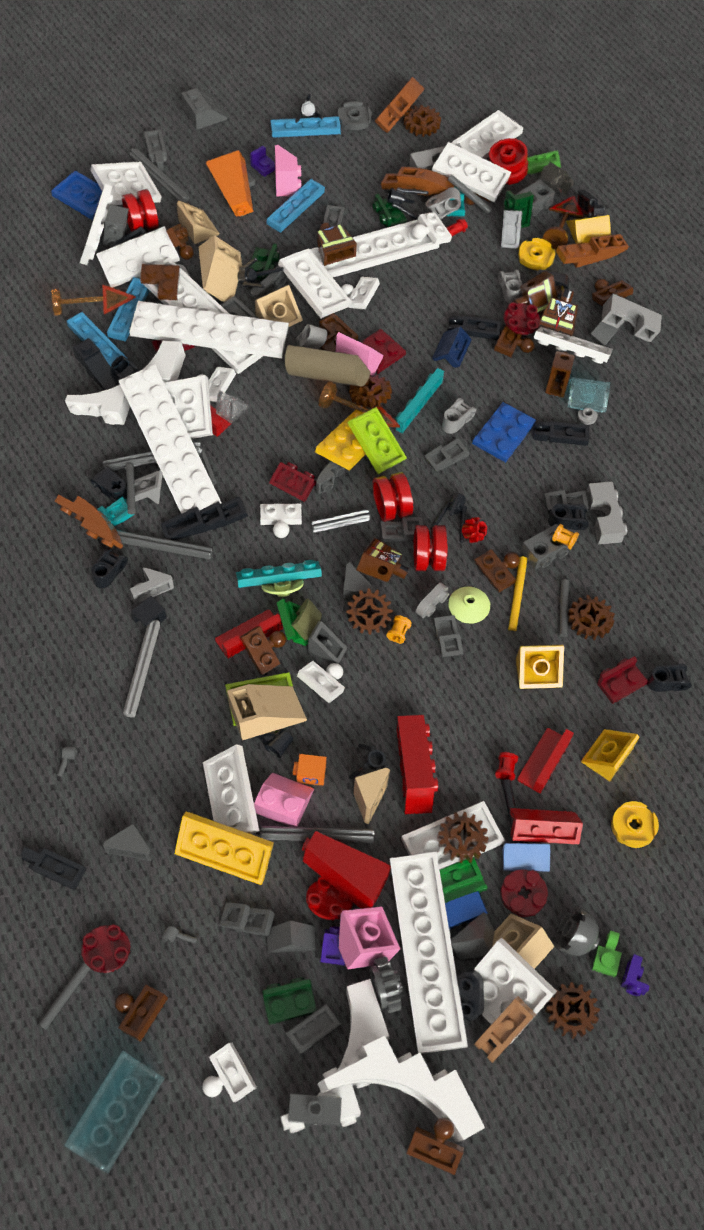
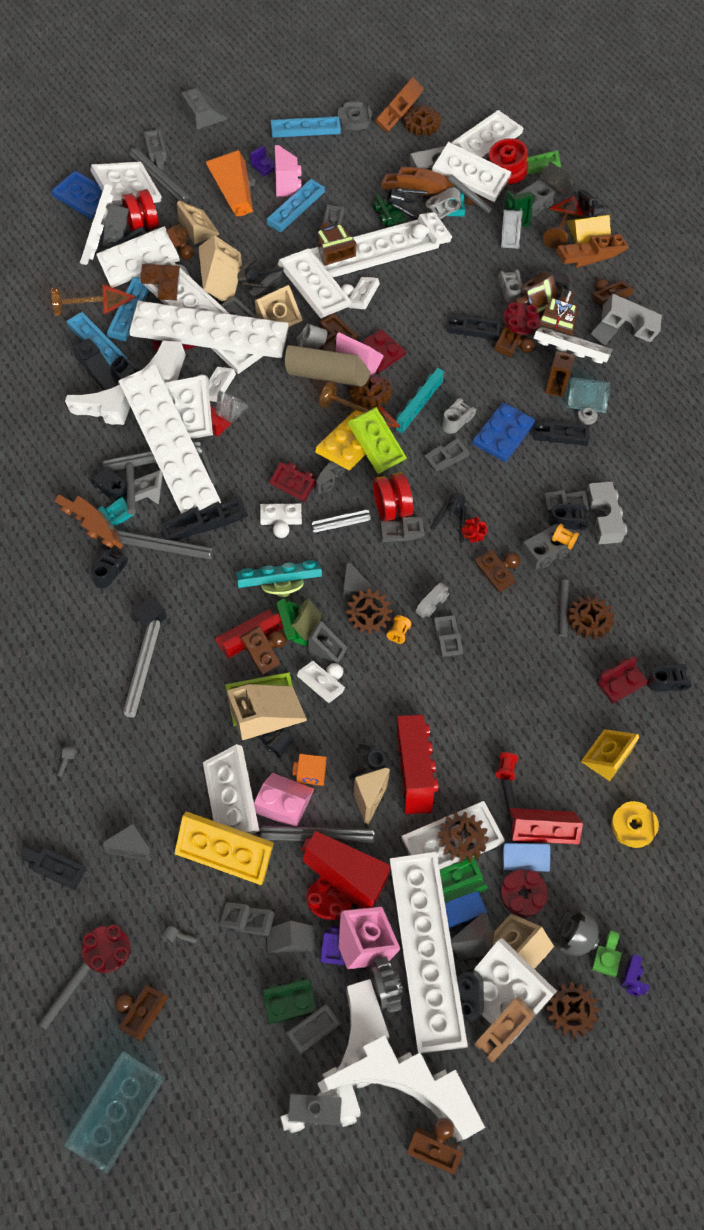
light grey slope [130,568,174,605] -> none
white plate [202,1043,257,1102] -> none
dark green bracket [249,243,280,281] -> none
plant [295,94,324,123] -> none
reddish brown torso [356,538,410,582] -> none
red wheel [413,525,448,571] -> none
dark blue panel [432,326,472,368] -> none
red pin [446,219,468,237] -> none
yellowish green dish [448,587,490,623] -> none
yellow bar [508,556,527,631] -> none
yellow slope [516,645,564,689] -> none
red panel [517,728,574,794] -> none
yellow plate [518,238,555,270] -> none

